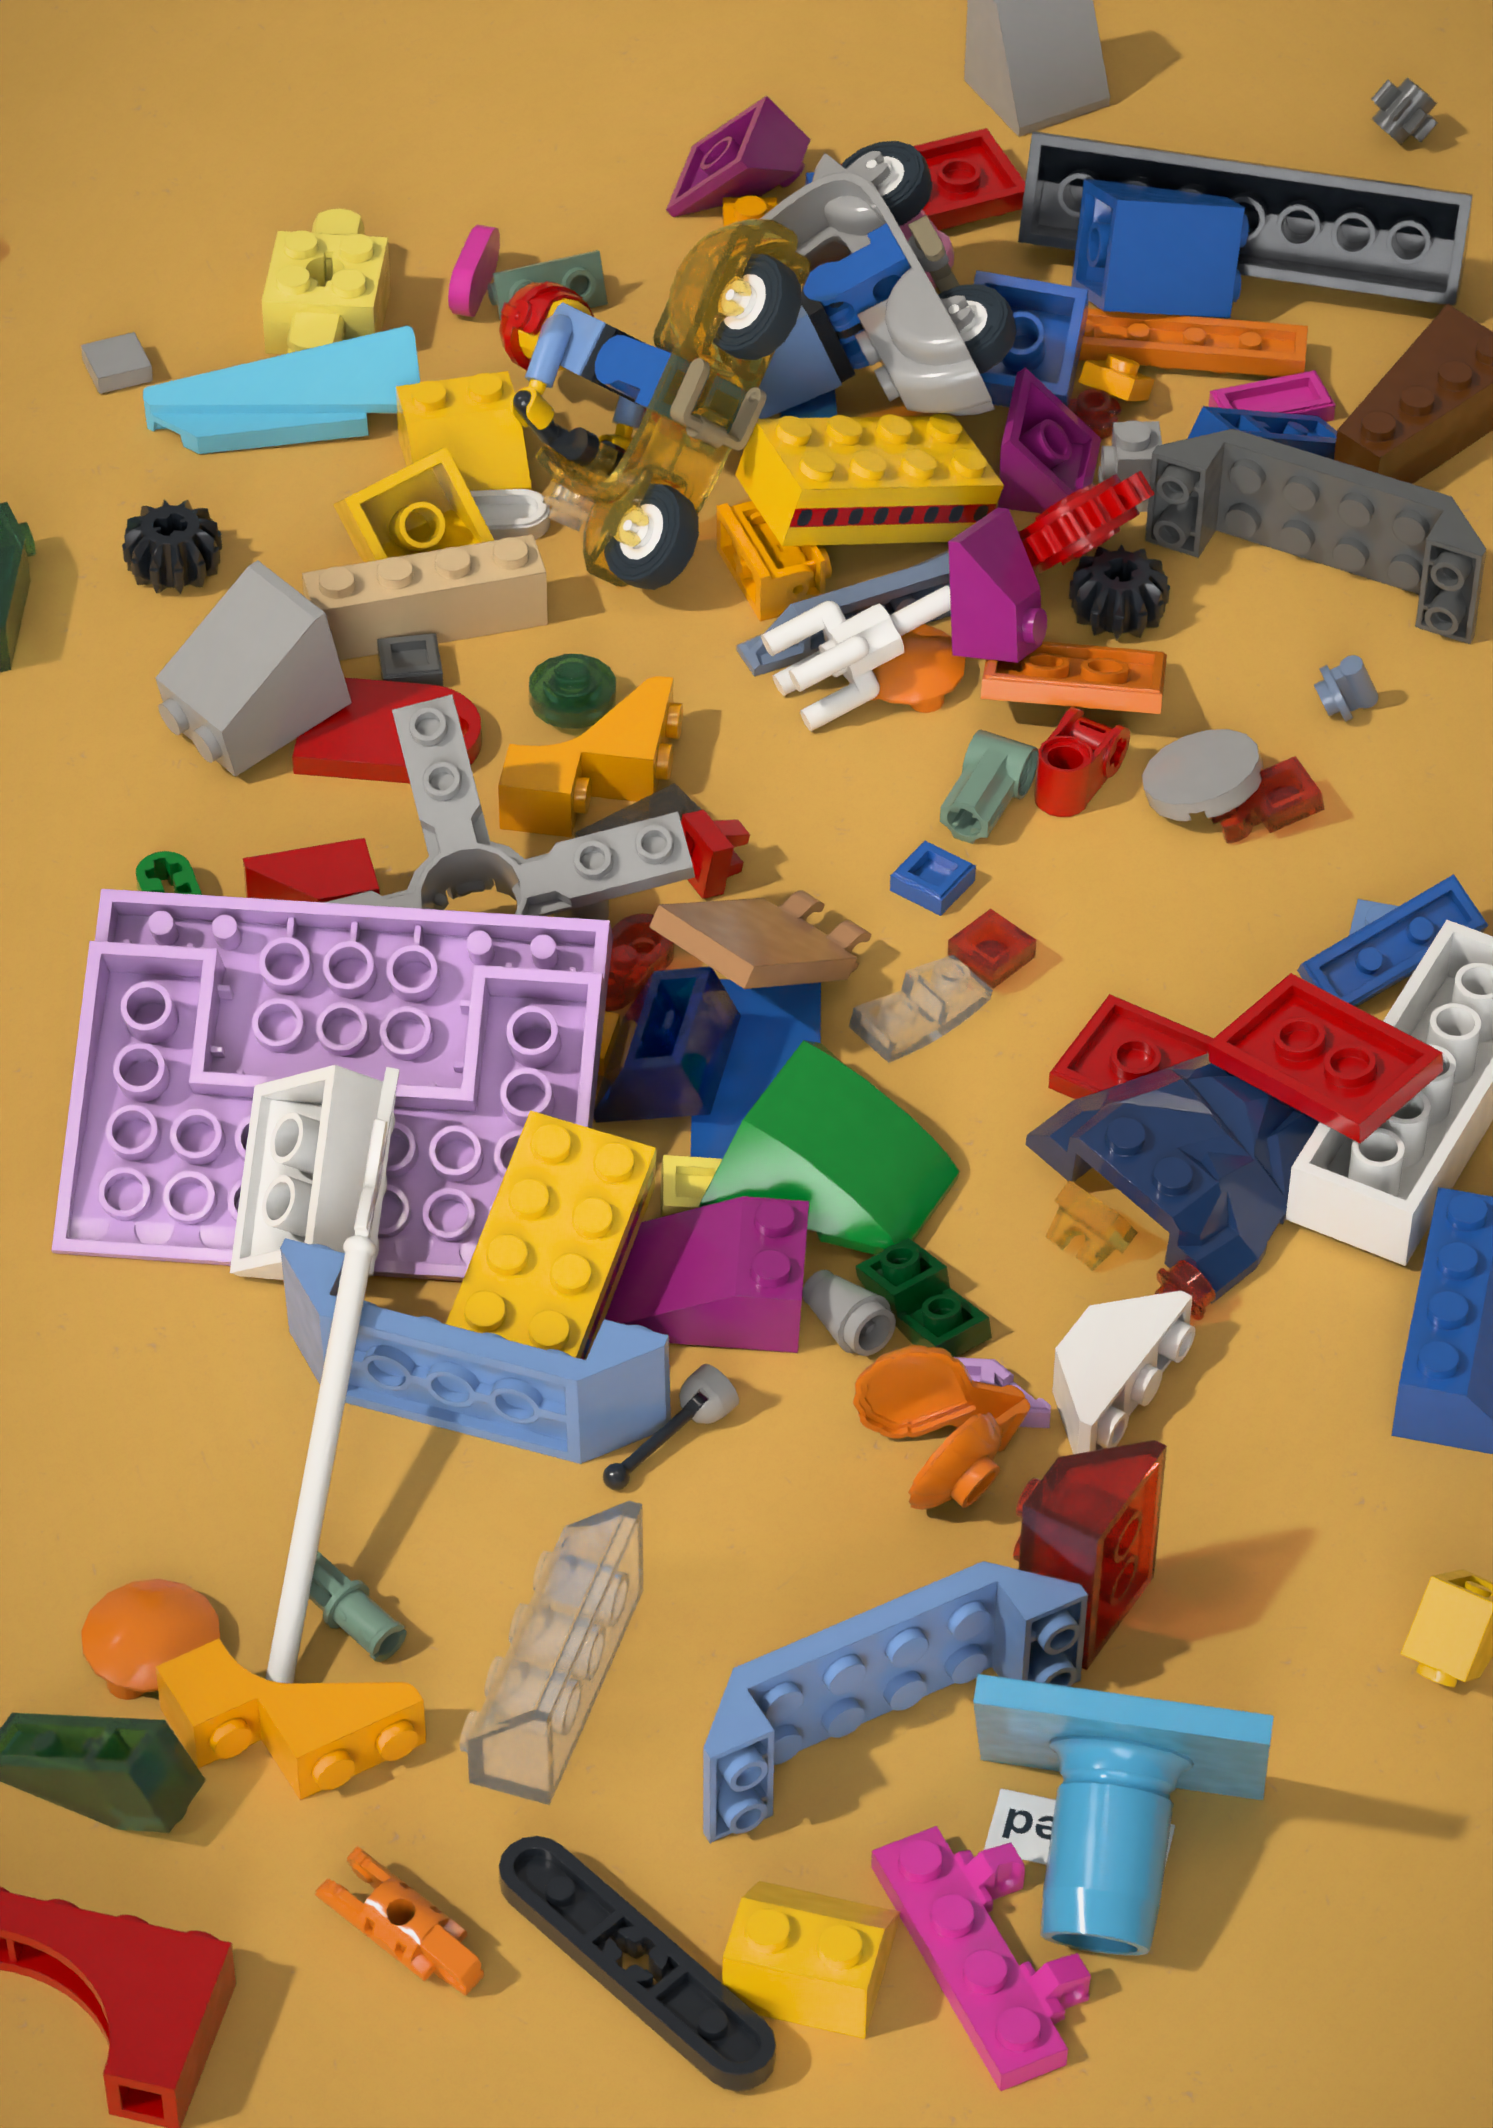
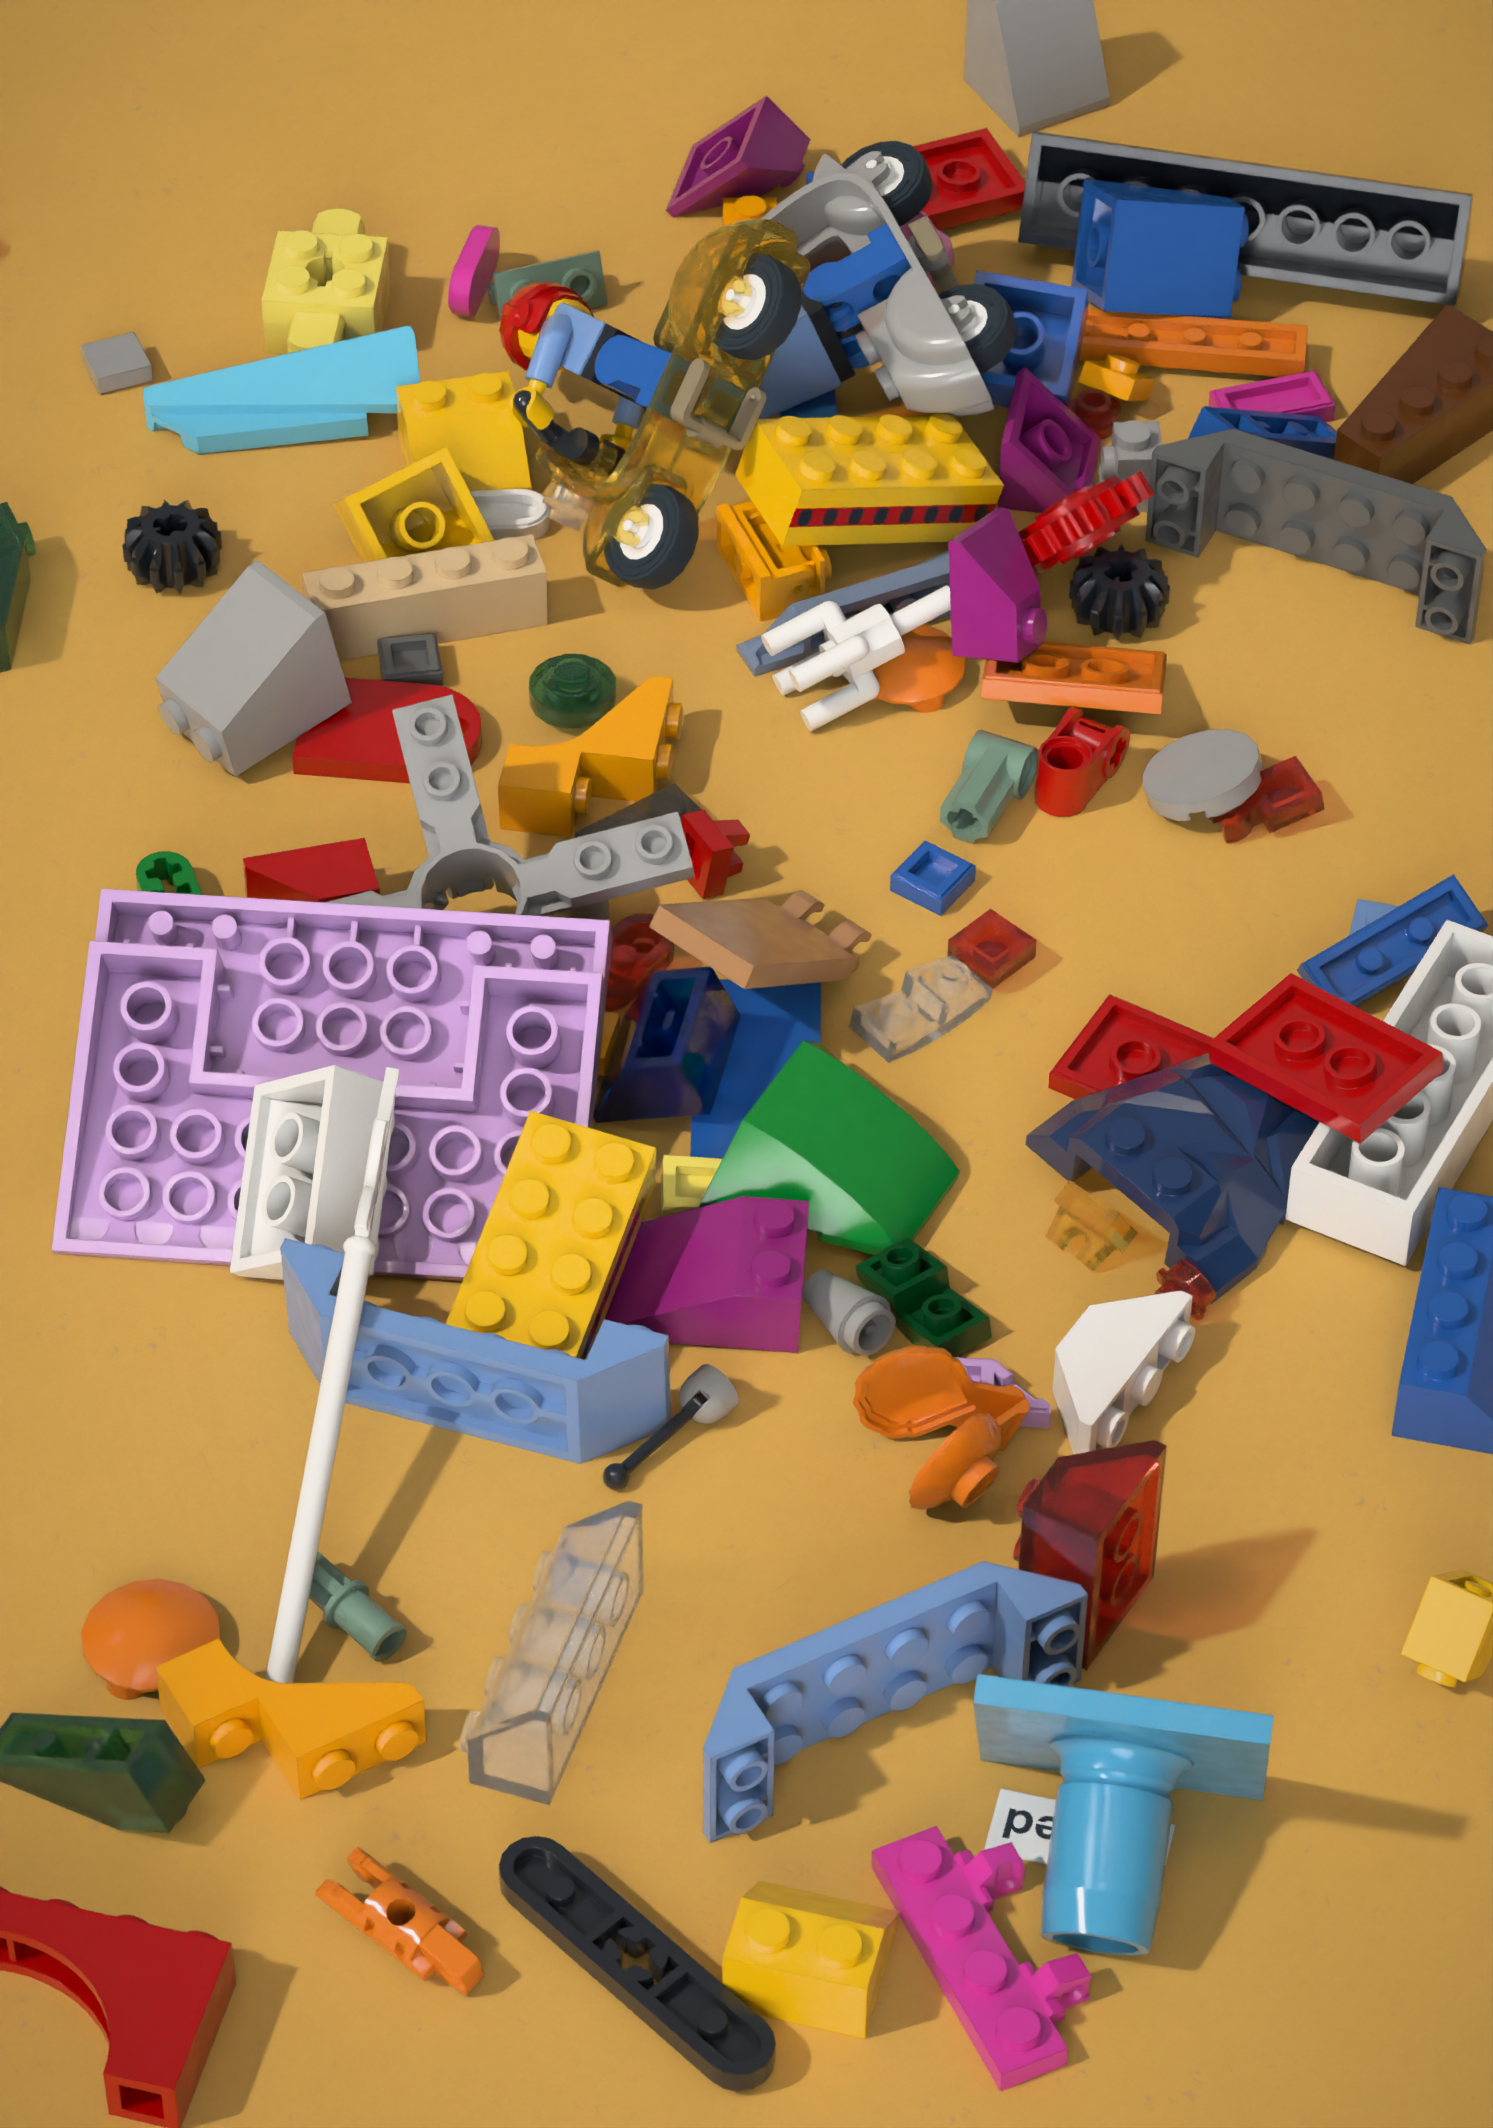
sand blue plate [1313,655,1379,722] -> none
dark grey gear [1371,77,1438,145] -> none

